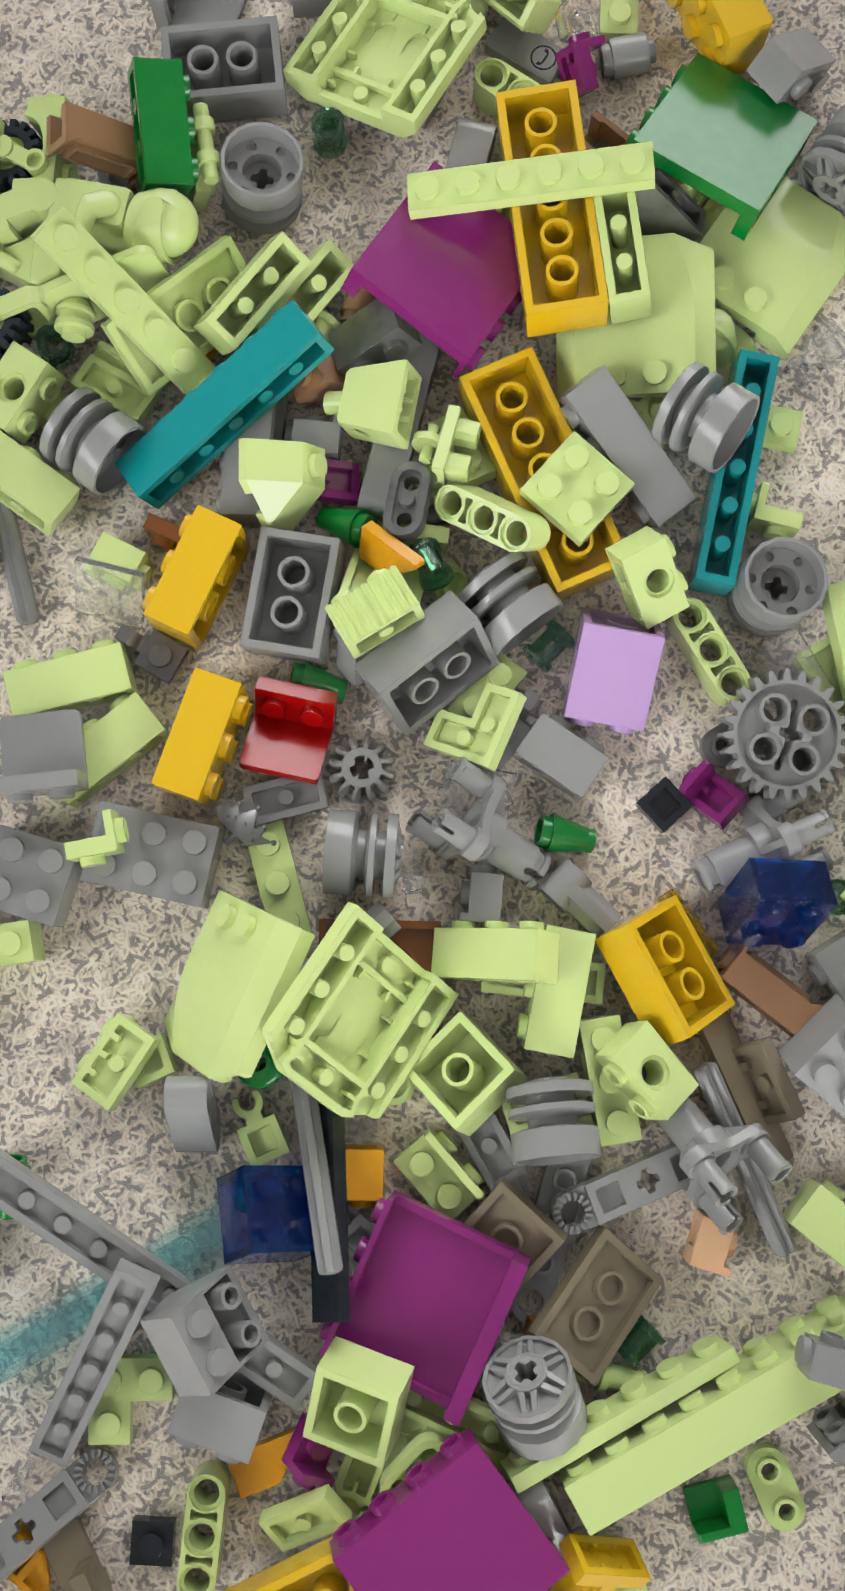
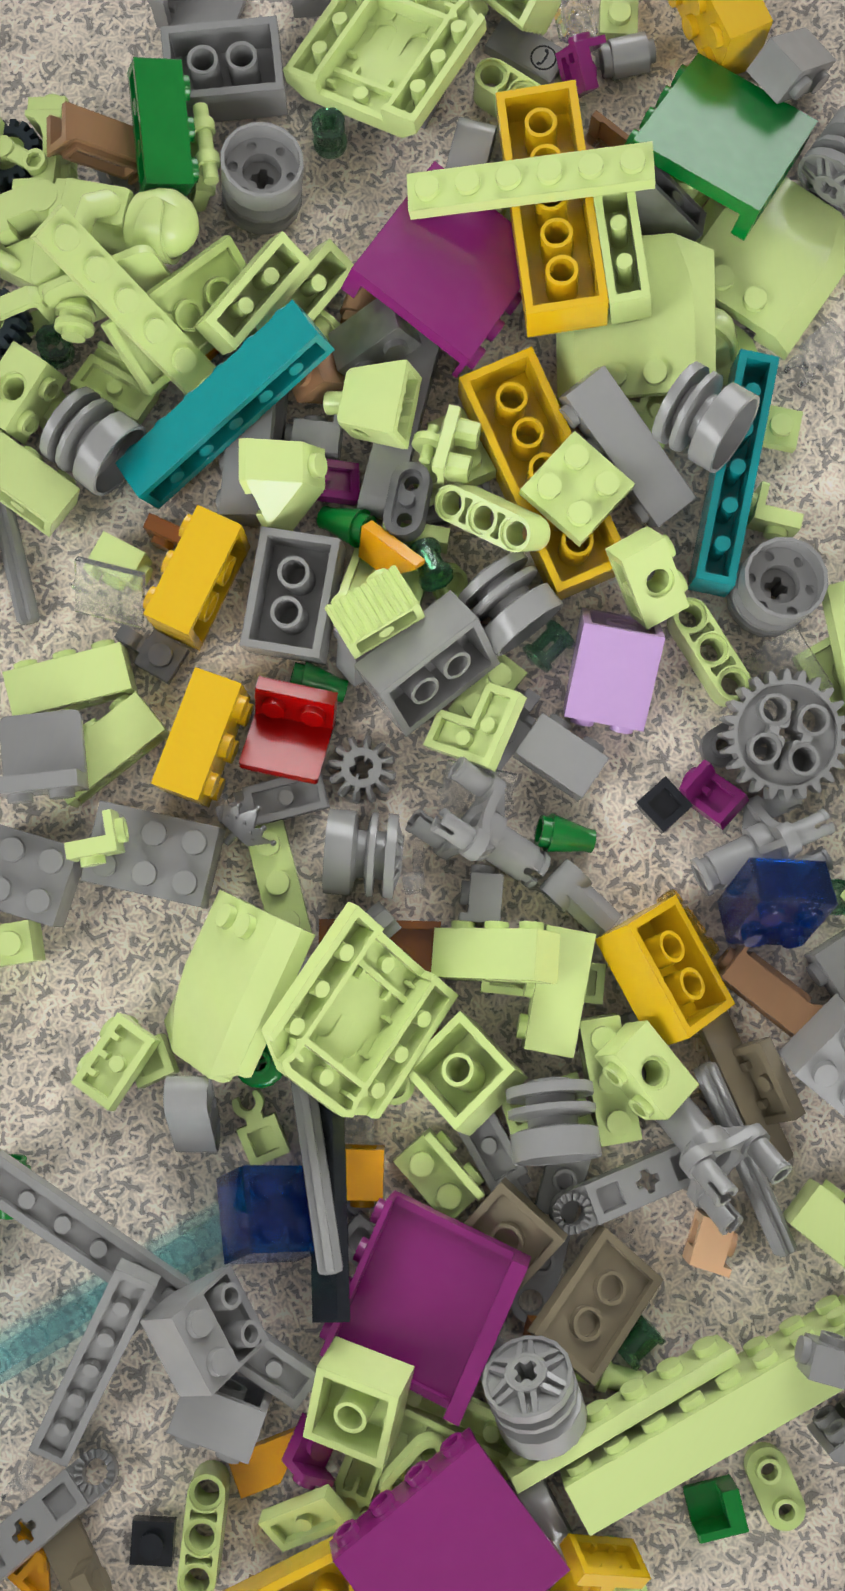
yellowish green plate [88,1354,175,1445] -> none

